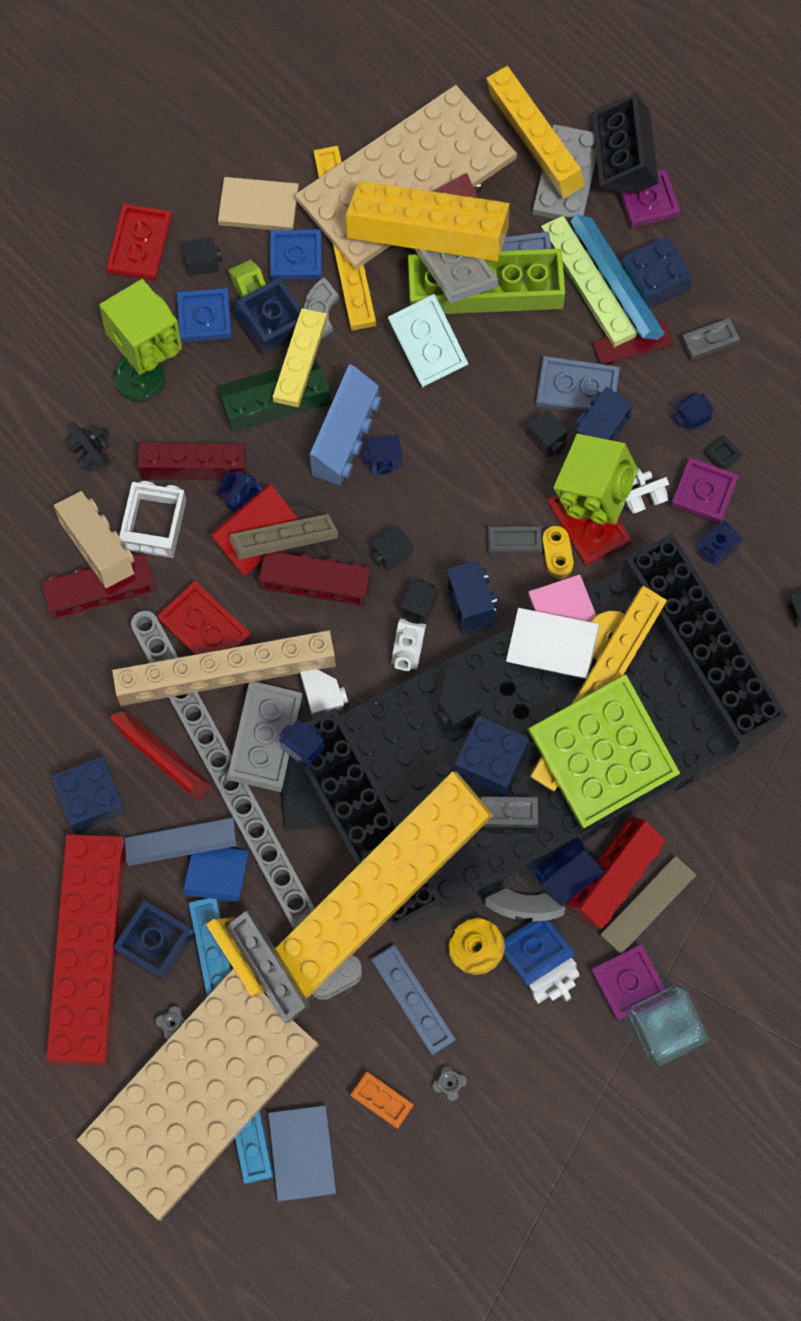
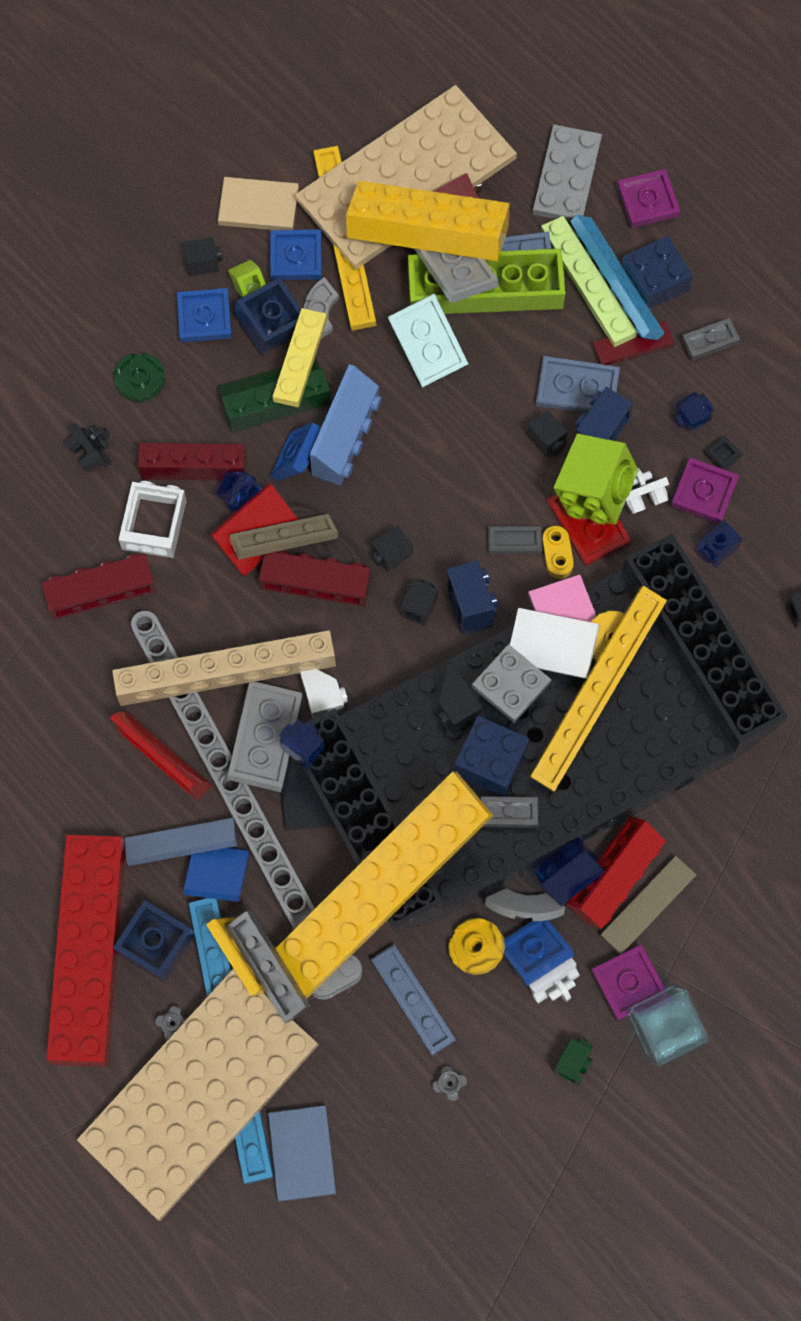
dark blue brick [51,756,127,834] -> none
tan brick [53,491,134,588] -> none
lime brick [99,279,182,375] -> none
red tile [106,203,173,282] -> none
red plate [156,581,252,655] -> none
orange plate [350,1072,414,1130] -> none
clear blue brick [363,435,403,475] -> none
white hips [391,619,426,671] -> none
yellow brick [486,66,585,199] -> none
lime plate [527,674,680,828] -> none
black slope [592,93,659,194] -> none
none -> blue plate [270,423,321,481]
none -> light grey plate [472,644,551,723]
none -> dark green brick [553,1038,593,1087]

